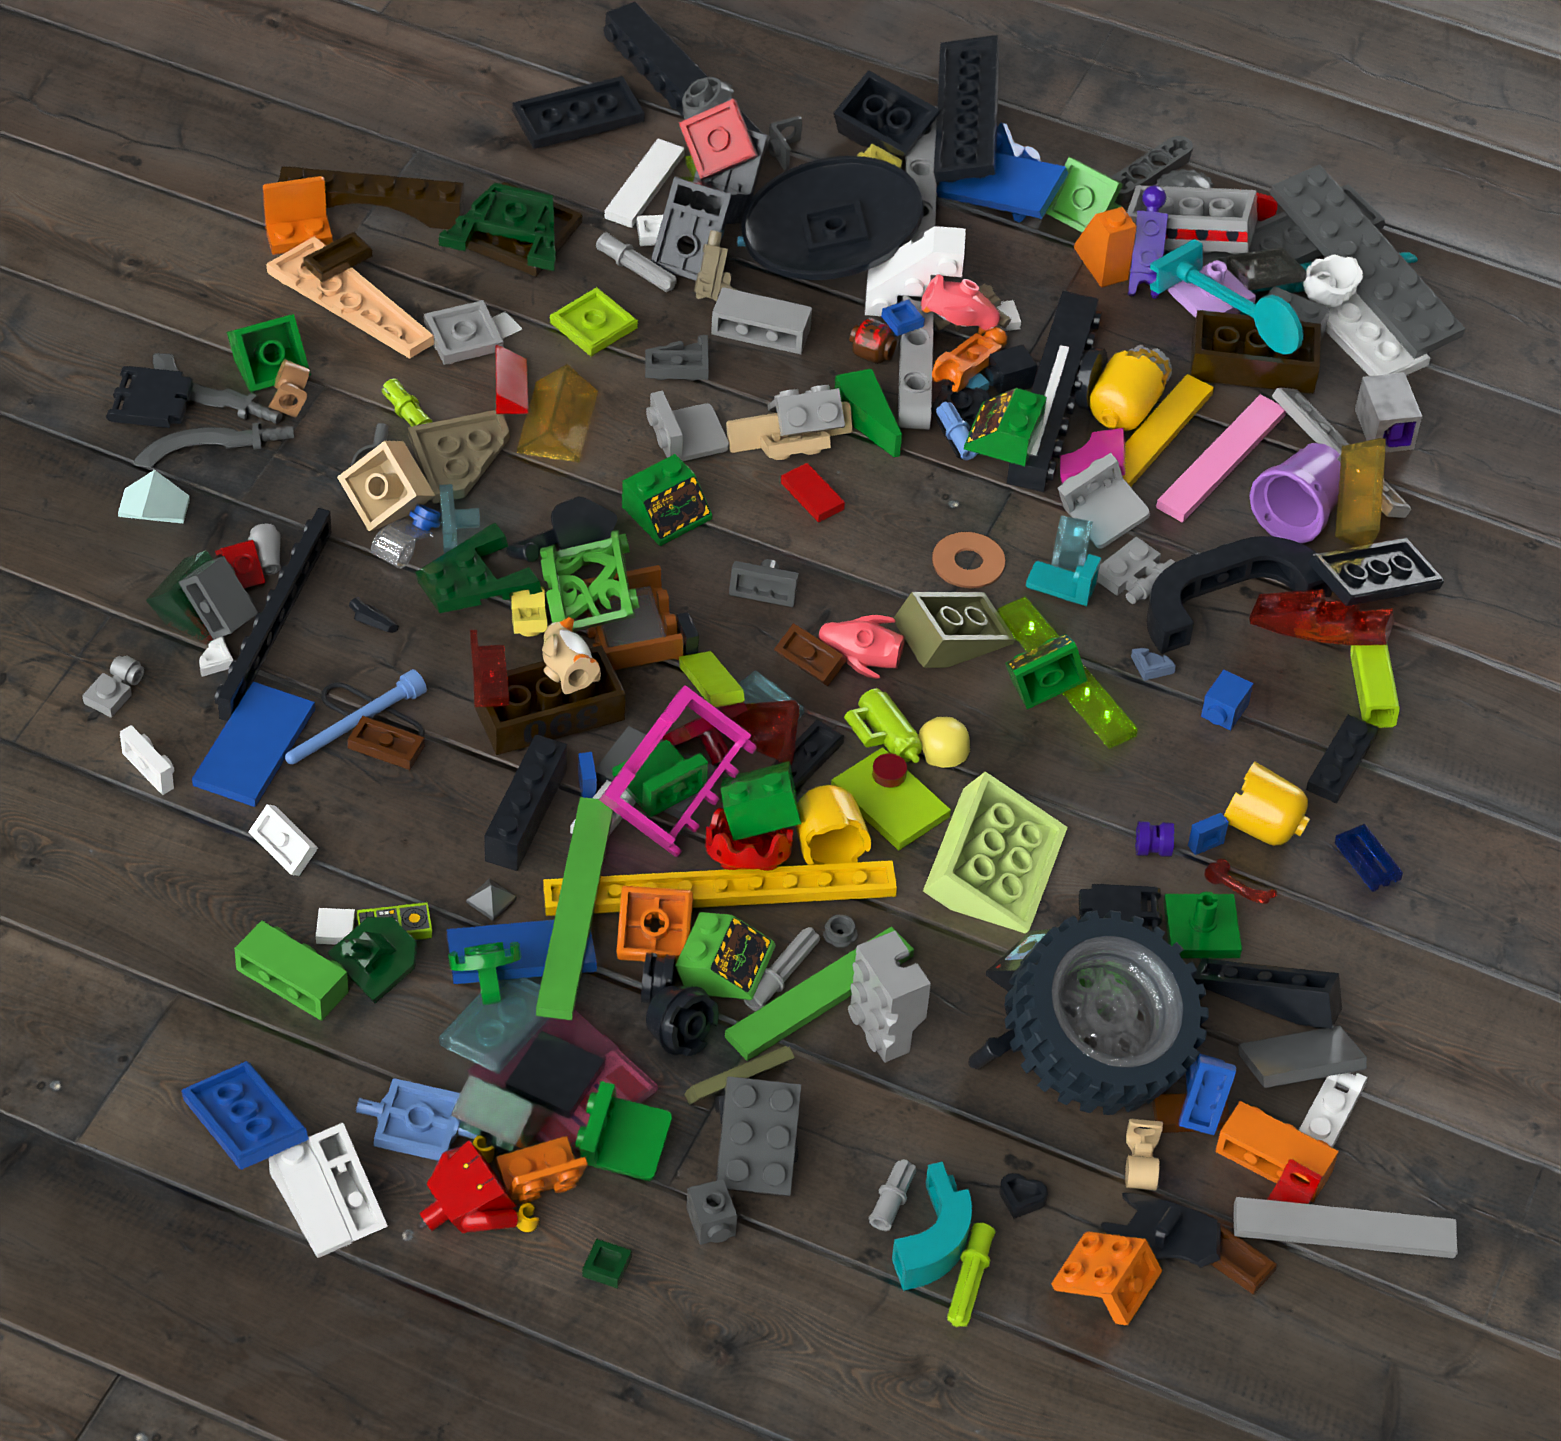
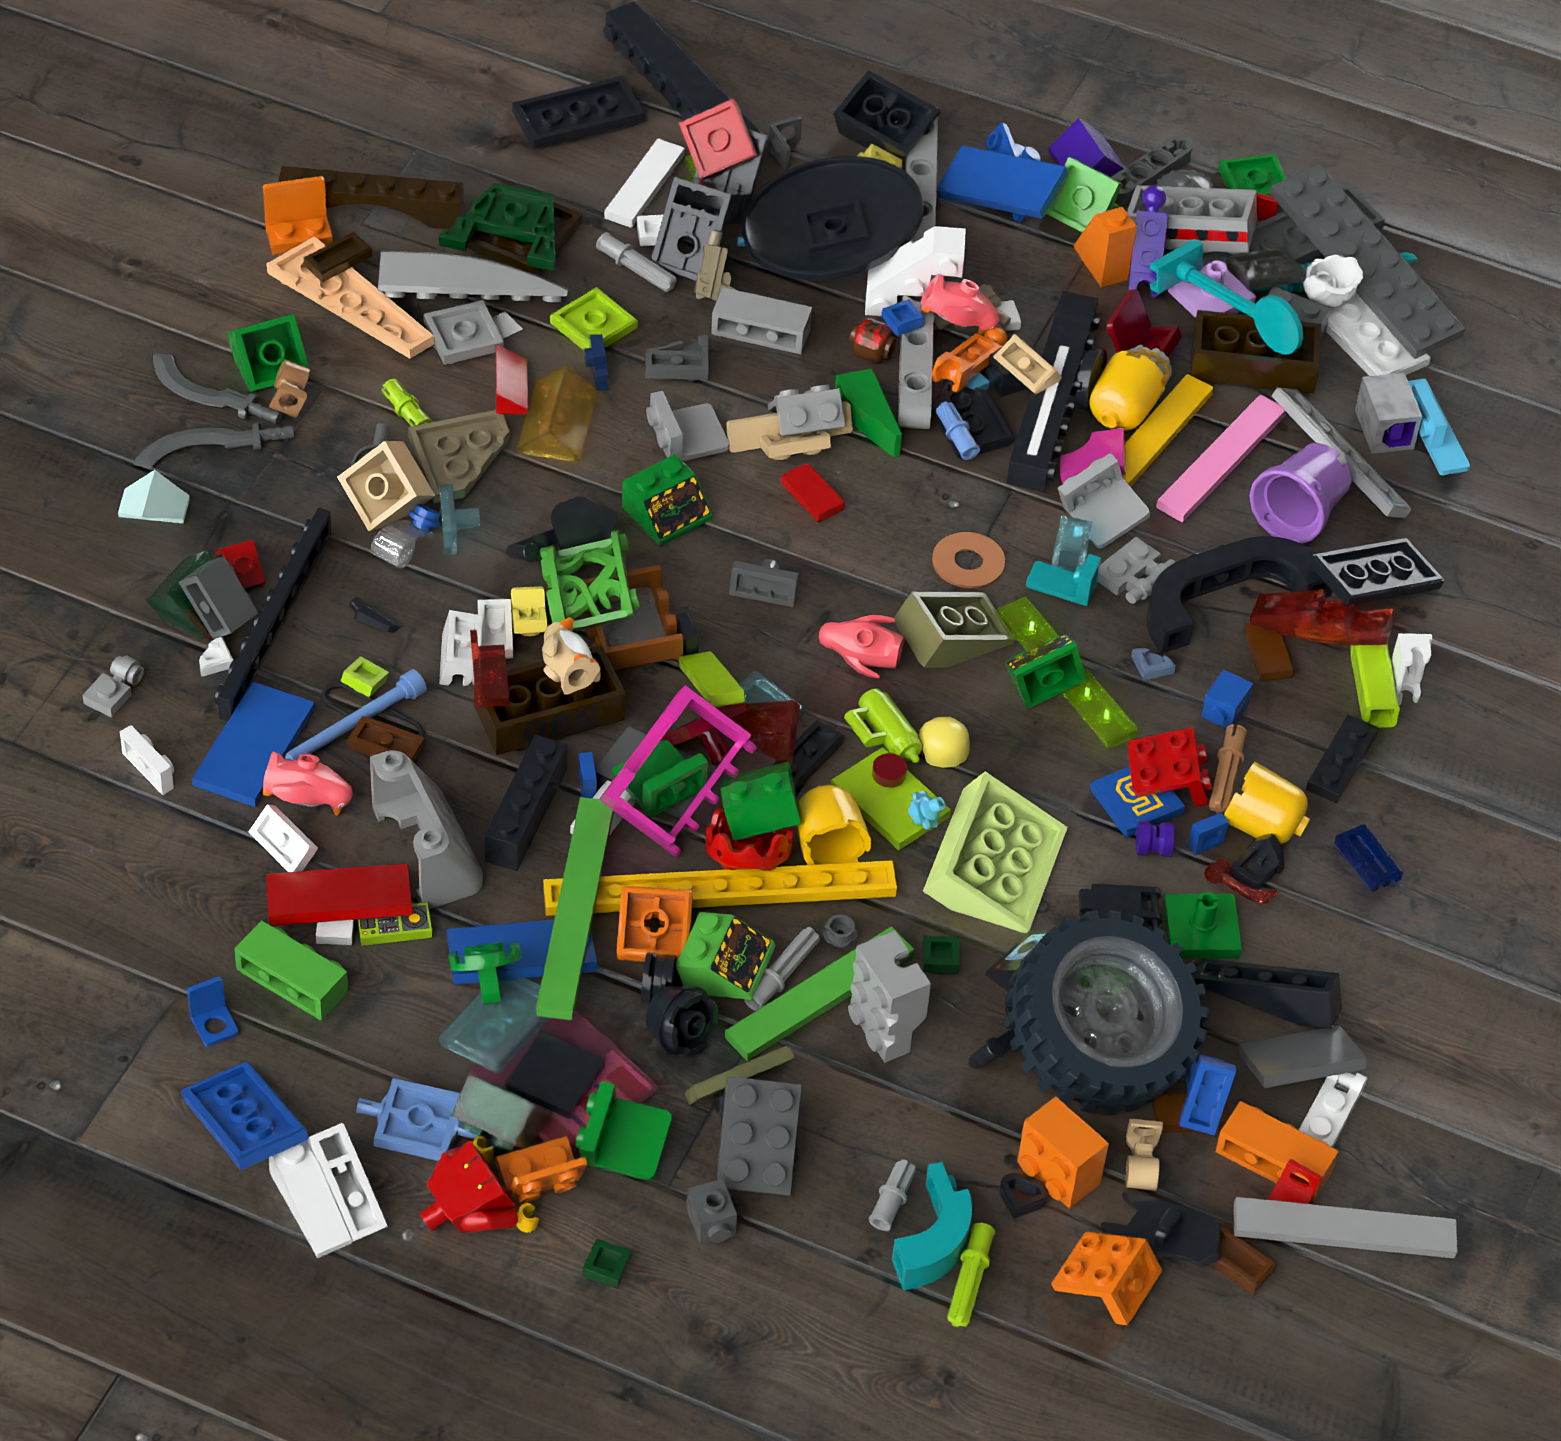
black plate [106,366,194,428] -> none
light grey cone [248,524,281,575] -> none
dark green piece [327,917,417,1004] -> none
dark green wing [415,523,542,613] -> none
dark grey slope [466,878,516,921] -> none
dark grey piece [682,77,734,120] -> none
reddish brown plate [774,623,847,687] -> none
black piece [934,35,1000,182] -> none
green slope [964,388,1047,466] -> none
clear yellow slope [1335,438,1386,547] -> none
none -> blue bracket [187,976,238,1047]
none -> coral animal [263,751,353,816]
none -> red tile [266,864,412,926]
none -> lime plate [341,656,389,697]
none -> light grey windscreen [370,750,483,909]
none -> light grey wedge [378,251,568,302]
none -> white hinge [439,610,483,686]
none -> white plate [478,599,513,659]
none -> dark blue plate [584,334,609,391]
none -> medium azure plant [908,790,945,830]
none -> dark green plate [922,936,960,974]
none -> tan slope [993,334,1062,394]
none -> orange brick [1017,1096,1109,1209]
none -> dark purple slope [1048,118,1125,177]
none -> blue tile [1090,766,1185,838]
none -> dark red bracket [1107,289,1182,357]
none -> red bracket [1127,727,1212,807]
none -> medium nougat axle [1209,724,1247,814]
none -> green tile [1218,154,1287,196]
none -> black tile [1228,834,1284,893]
none -> reddish brown tile [1244,621,1294,681]
none -> white hinge [1391,634,1432,705]
none -> medium azure bracket [1408,379,1470,475]

